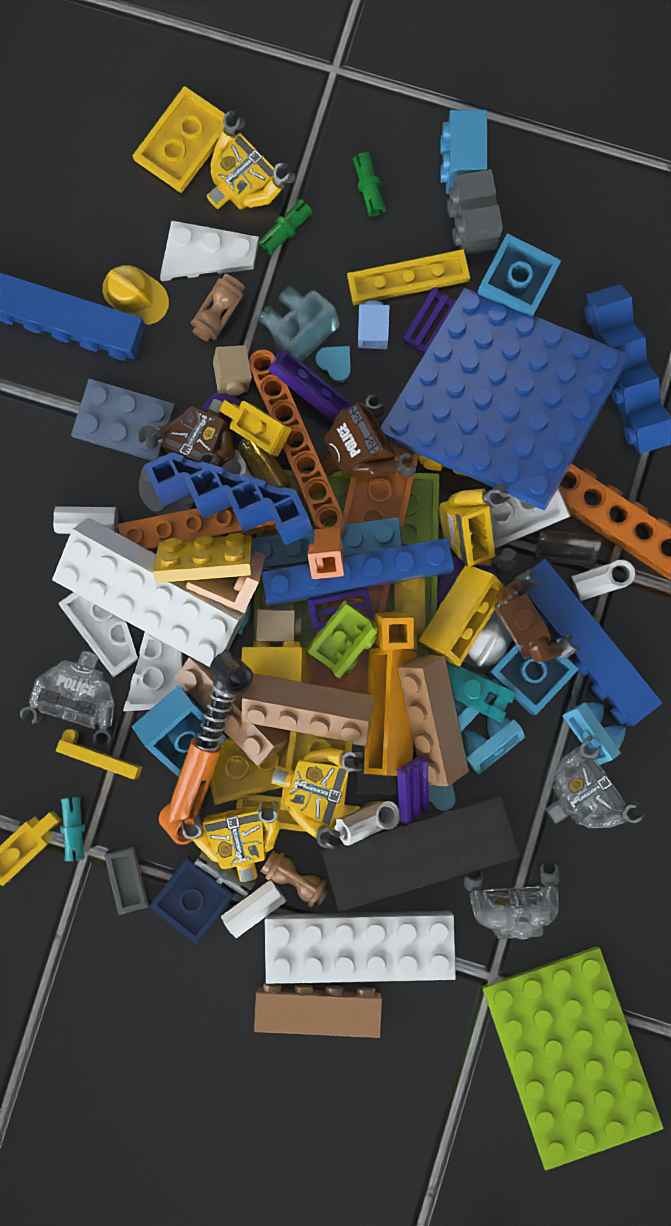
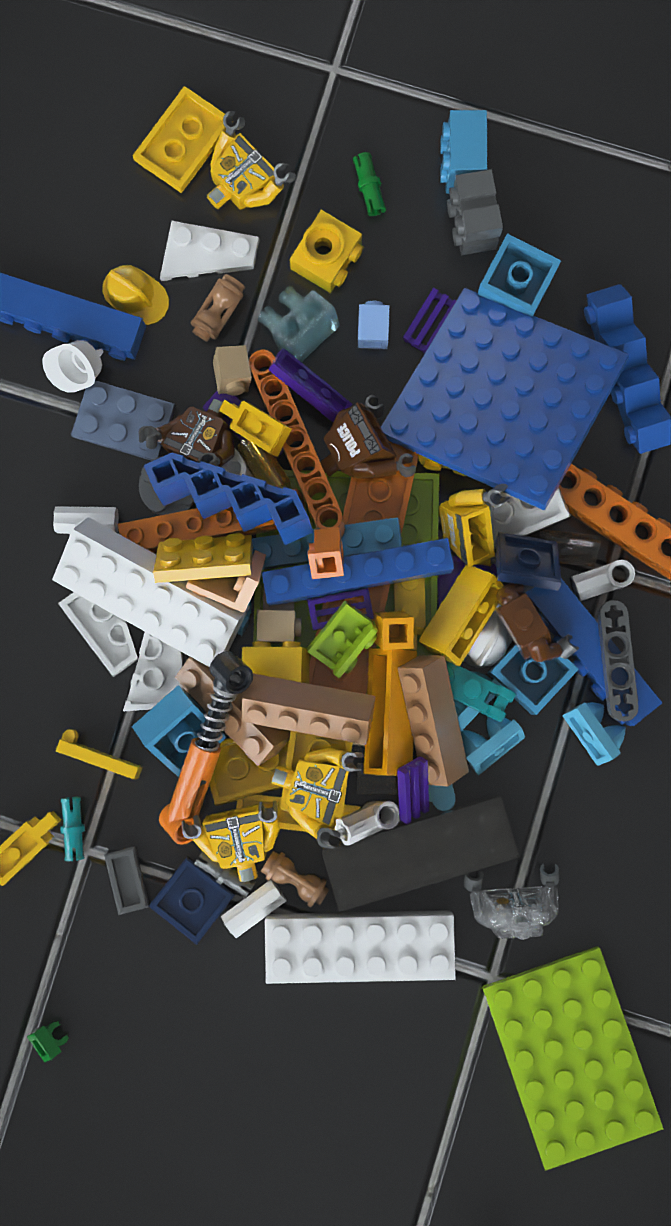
clear torso [20,651,114,745] -> none
medium nougat brick [254,983,382,1038] -> none
green pin [258,199,313,255] -> none
medium azure tile [316,346,351,383] -> none
yellow plate [347,249,470,305] -> none
torso [545,735,646,828] -> none
none -> green tile [27,1021,69,1062]
none -> white piece [43,340,104,392]
none -> yellow brick [290,210,364,293]
none -> dark blue tile [495,532,562,591]
none -> dark grey beam [597,600,639,721]

